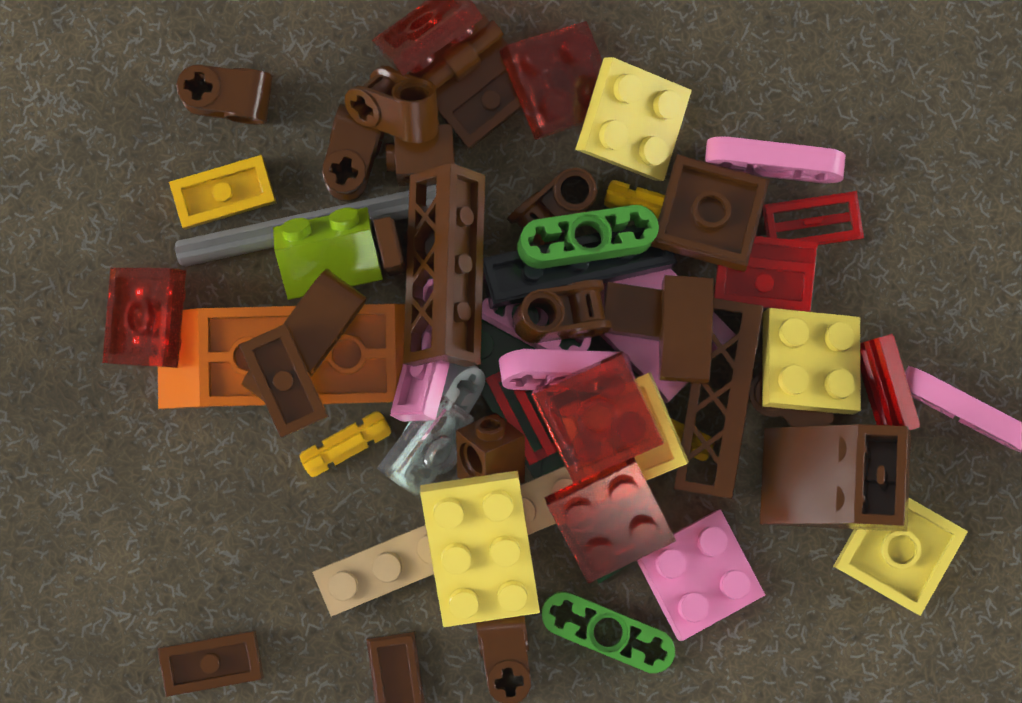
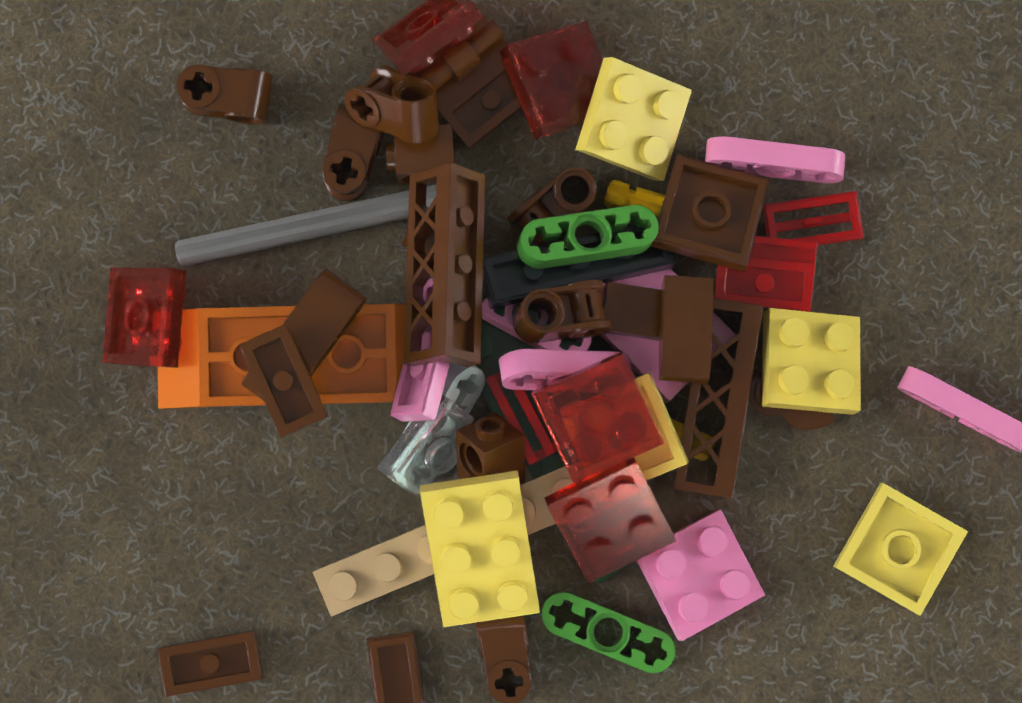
yellow plate [169,155,277,230] -> none
lime brick [273,207,383,300] -> none
yellow axle [299,411,391,477] -> none
reddish brown tile [373,216,407,276] -> none
reddish brown slope [760,424,911,532] -> none
red tile [860,334,920,430] -> none

